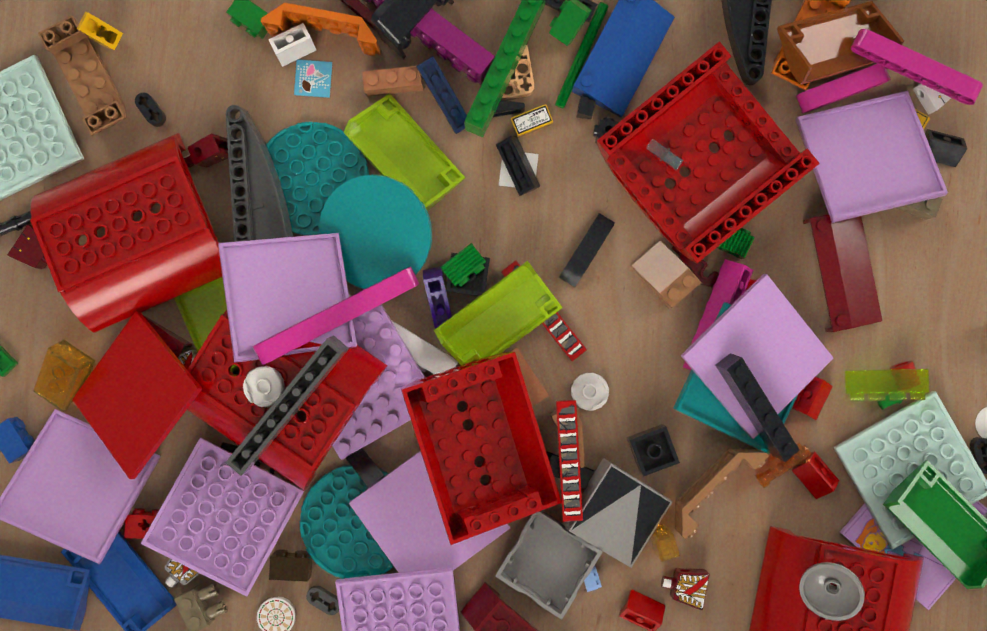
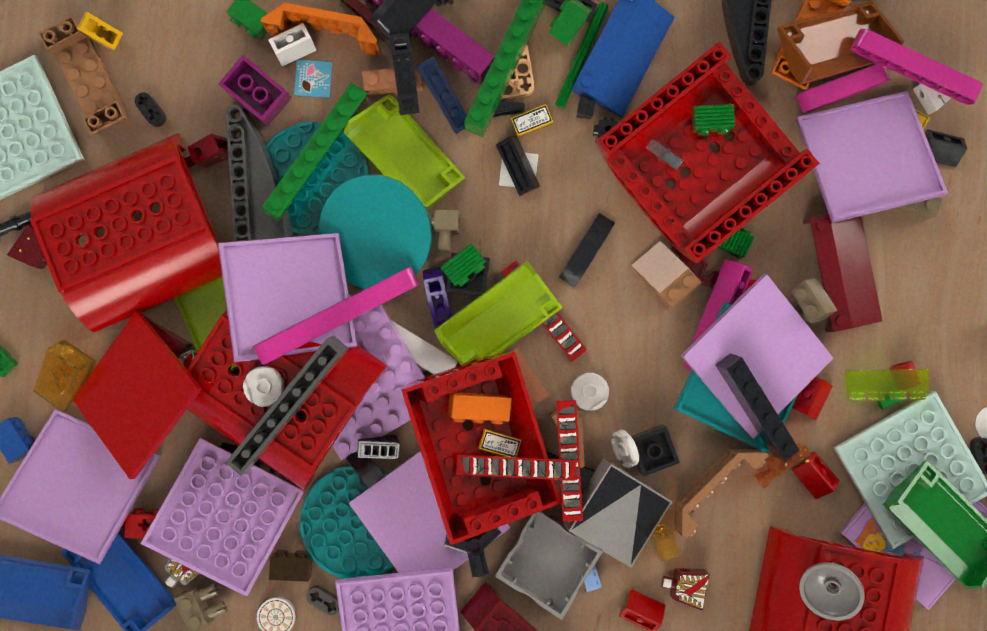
none -> magenta brick [218,55,292,126]
none -> green brick [262,82,368,222]
none -> slope [357,435,400,459]
none -> black slope [389,32,420,115]
none -> dark tan brick [431,209,460,252]
none -> black piece [444,527,502,577]
none -> orange brick [447,392,511,424]
none -> tile [456,454,576,481]
none -> tile [478,429,521,457]
none -> white tile [611,429,639,468]
none -> green brick [692,104,735,135]
none -> dark tan brick [788,278,838,324]

